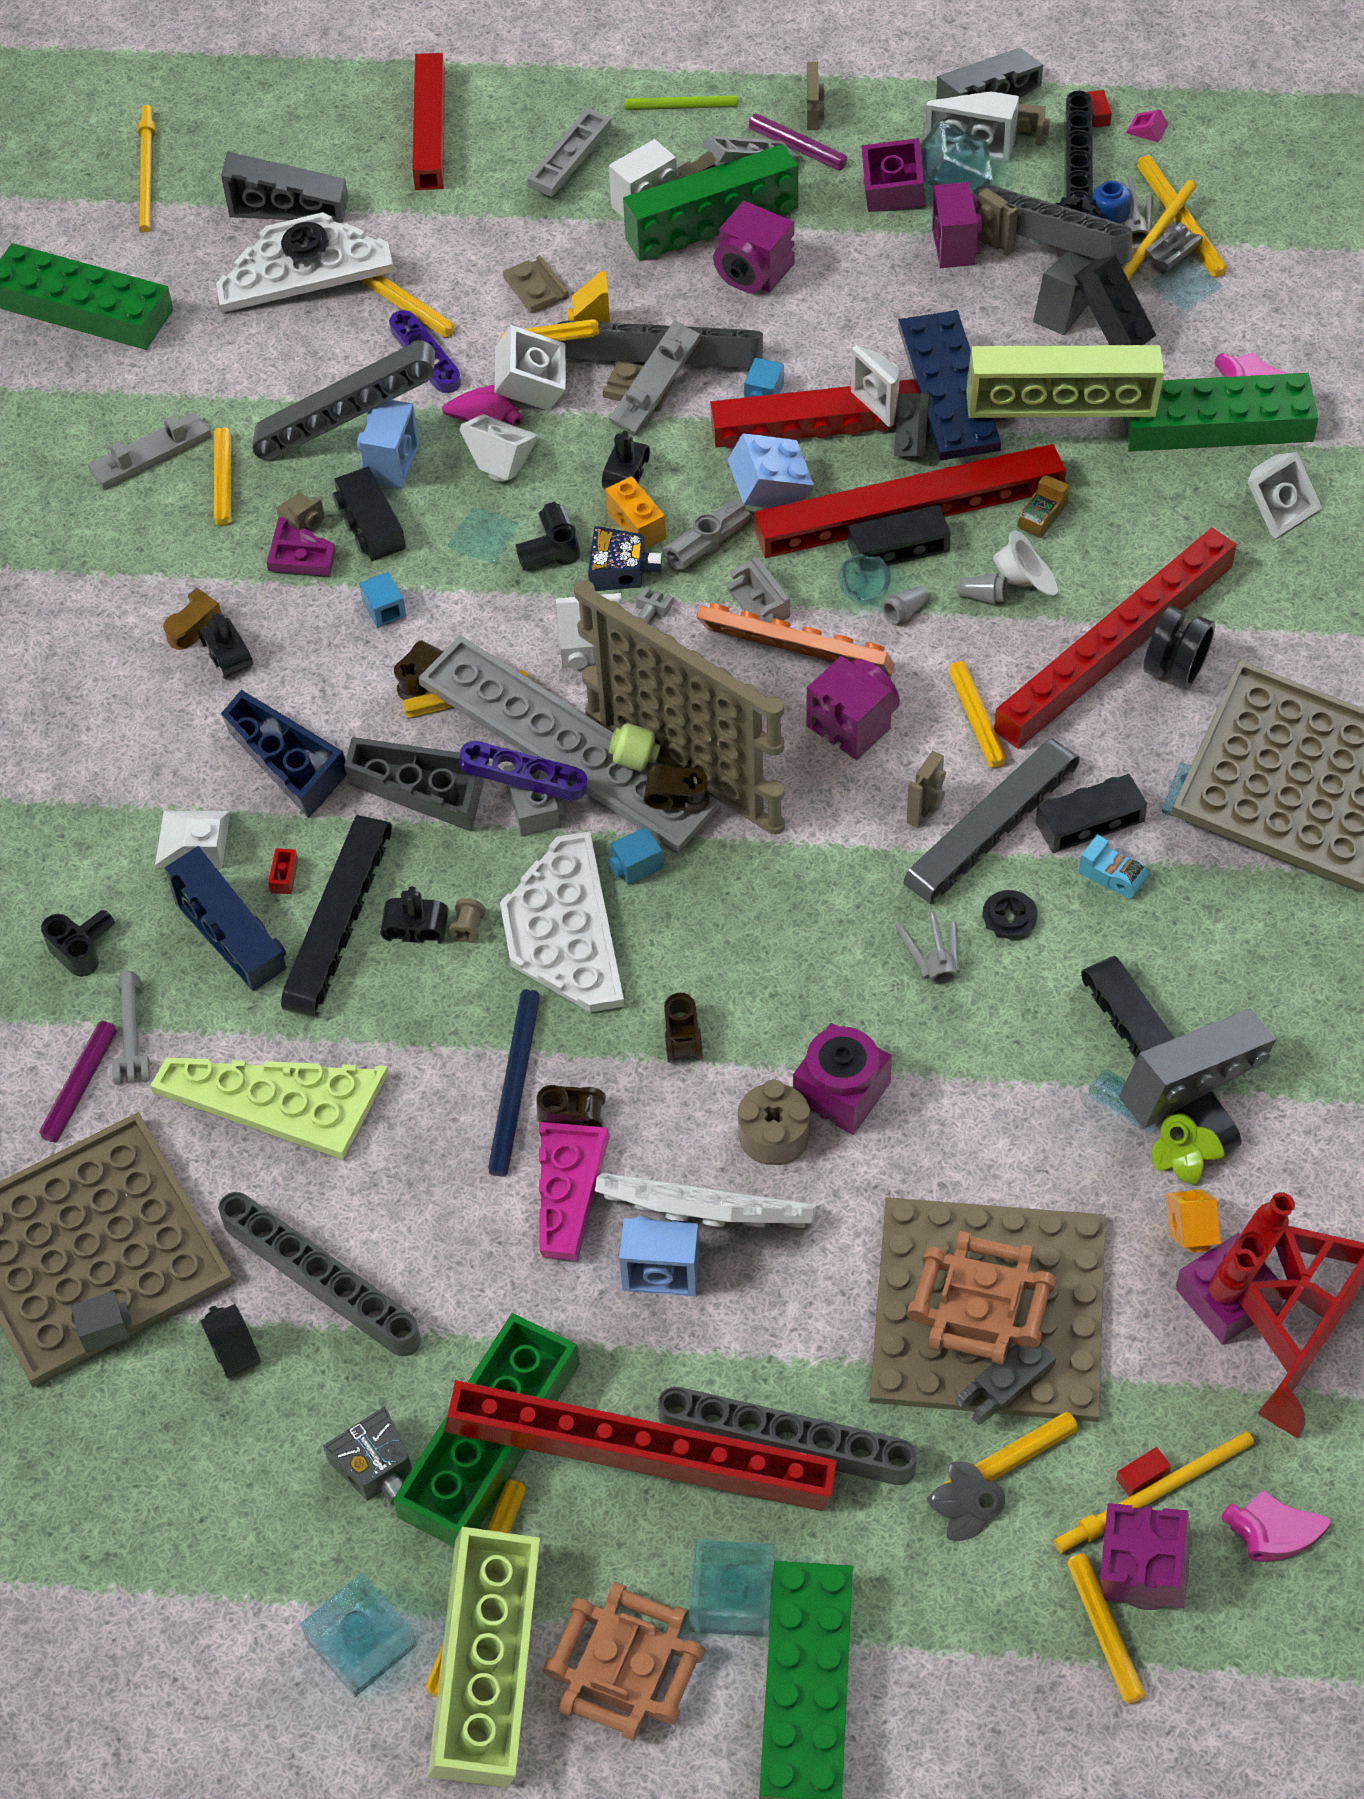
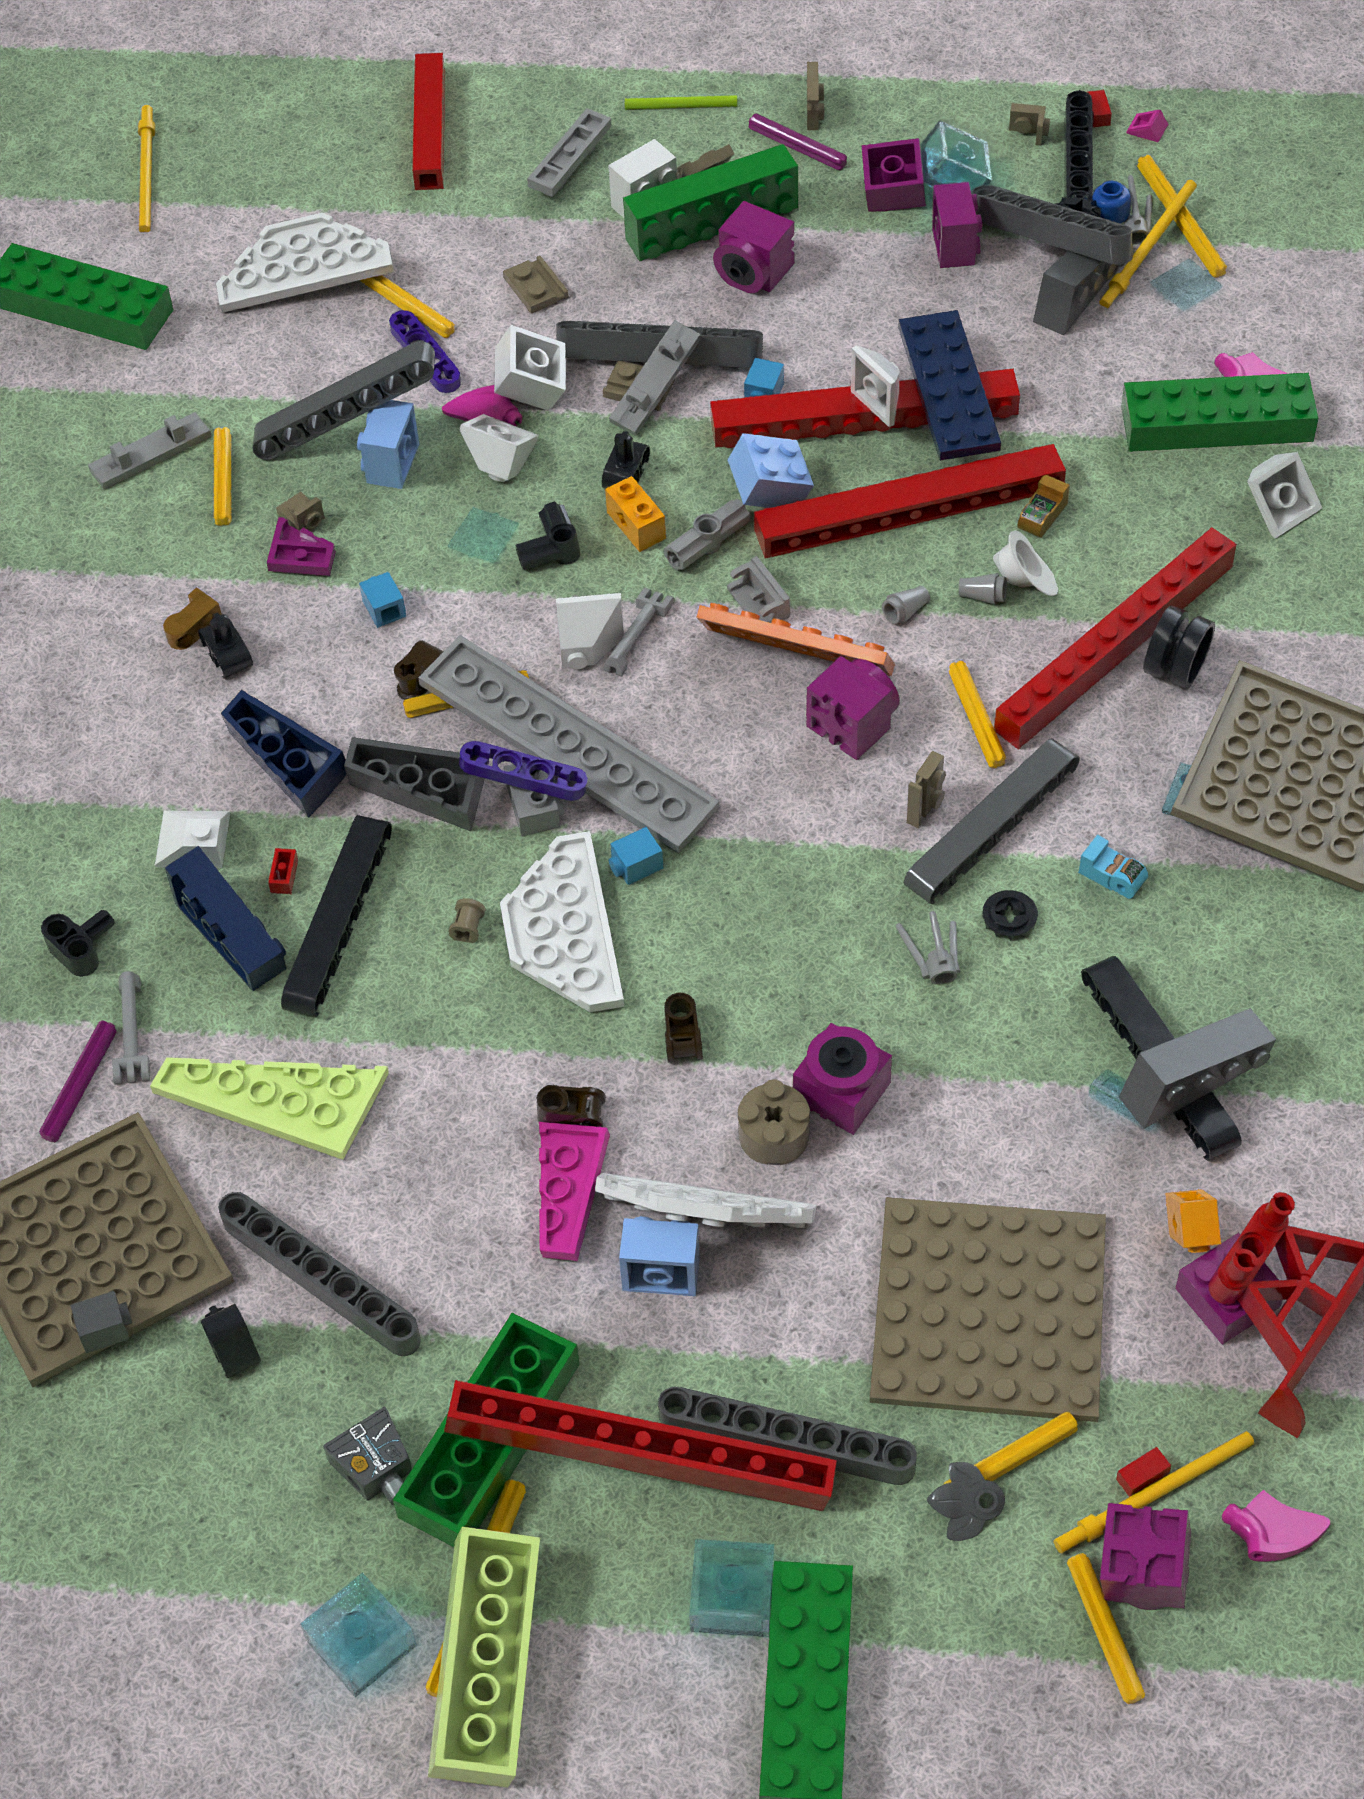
dark grey wedge [221,151,348,223] -> none
black gear [281,222,329,263] -> none
black brick [332,466,406,561] -> none
black beam [380,886,449,944] -> none
dark blue axle [488,989,540,1177] -> none
yellow axle [500,319,600,341] -> none
nougat brick [542,1582,706,1741] -> none
yellow slope [567,271,610,323] -> none
dark tan plate [574,580,785,834] -> none
torso [588,526,662,591] -> none
yellowish green head [608,723,660,771] -> none
dark brown piece [643,765,710,812] -> none
light grey hinge [702,136,800,166] -> none
clear light blue hair [838,554,891,603] -> none
black brick [848,505,951,573] -> none
dark grey plate [894,393,929,457] -> none
nougat brick [906,1231,1057,1365] -> none
white slope [925,91,1019,162] -> none
wedge [936,48,1043,100] -> none
dark grey hinge [955,1343,1056,1425] -> none
yellowish green brick [966,345,1164,418] -> none
dark tan plate [977,188,1018,256] -> none
black brick [1036,773,1147,853] -> none
black brick [1073,255,1157,345] -> none
flat silver hips [1145,222,1203,274] -> none
lime plate [1151,1113,1225,1185] -> none

